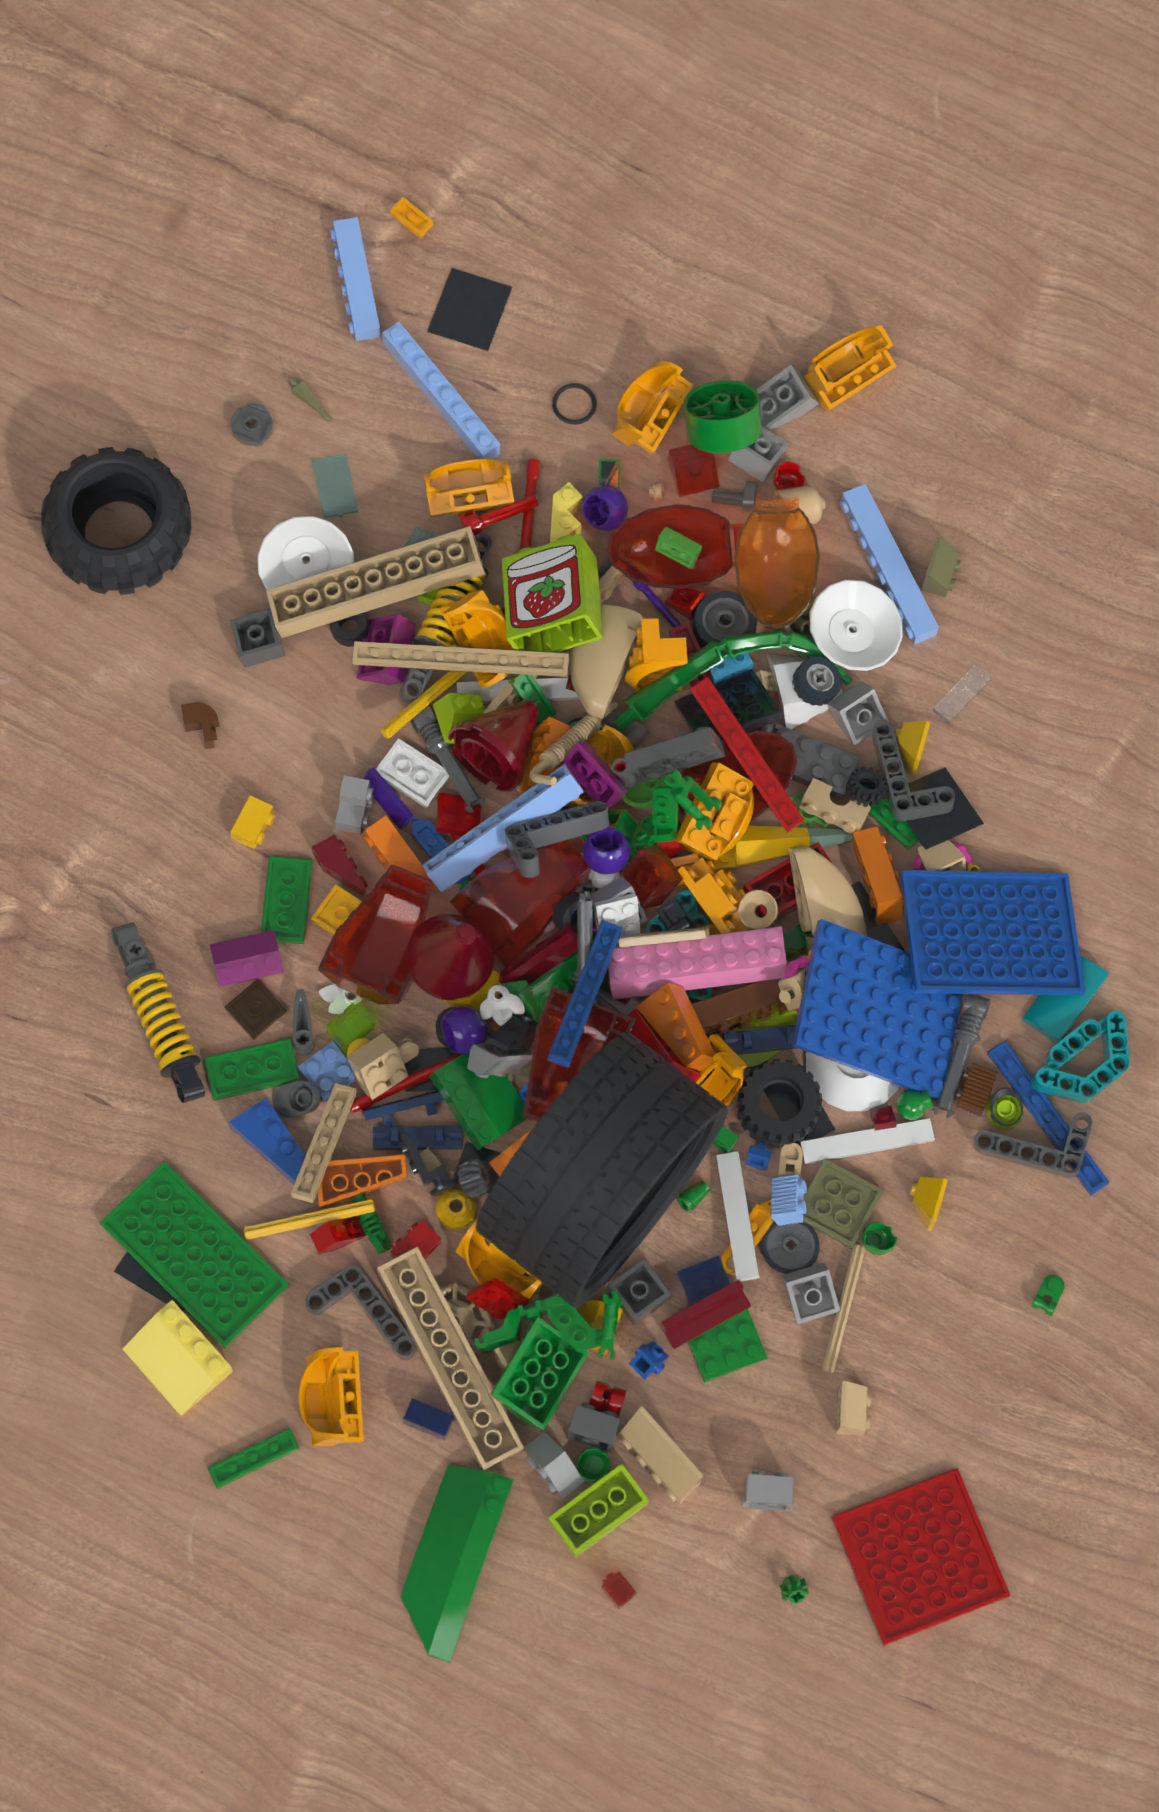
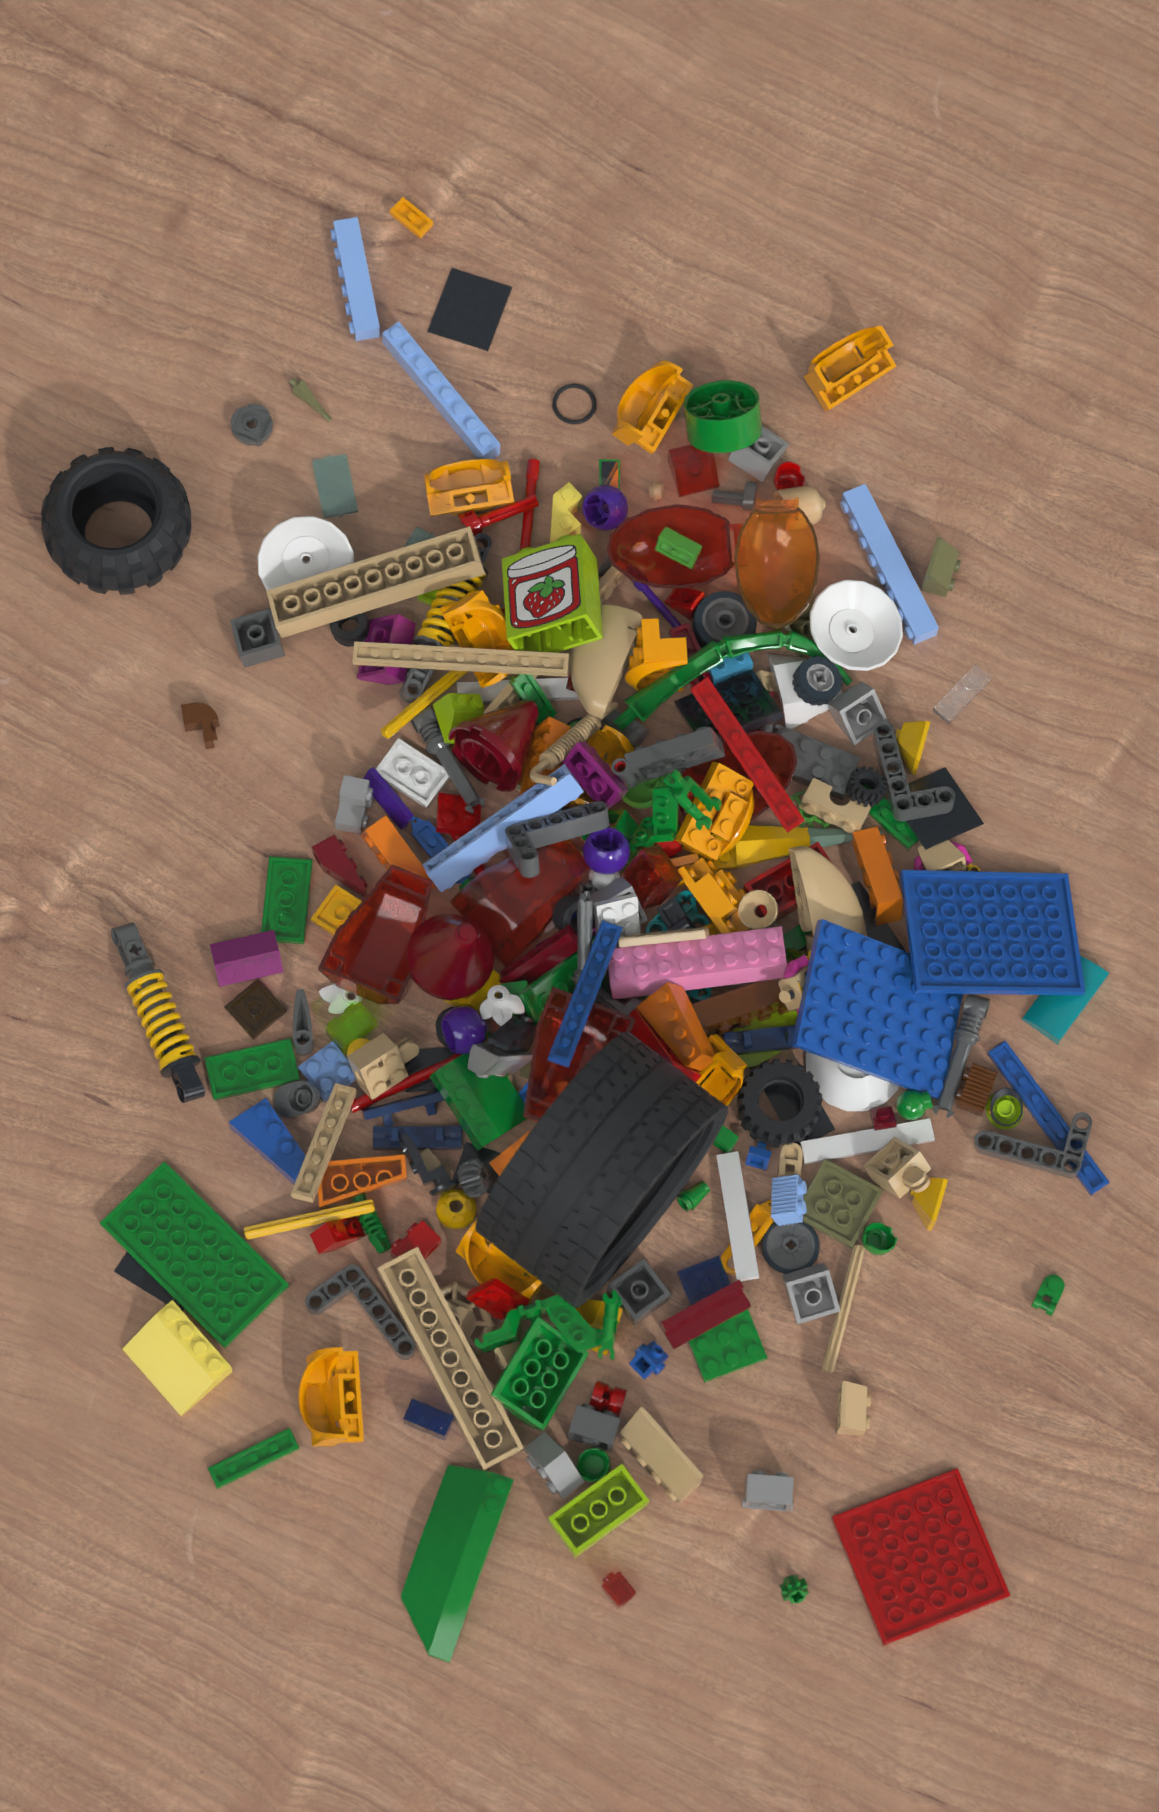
yellow brick [230,796,276,850] -> none
light grey slope [756,365,820,431] -> none
teal piece [1031,1011,1130,1104] -> none
none -> tan brick [863,1137,931,1199]

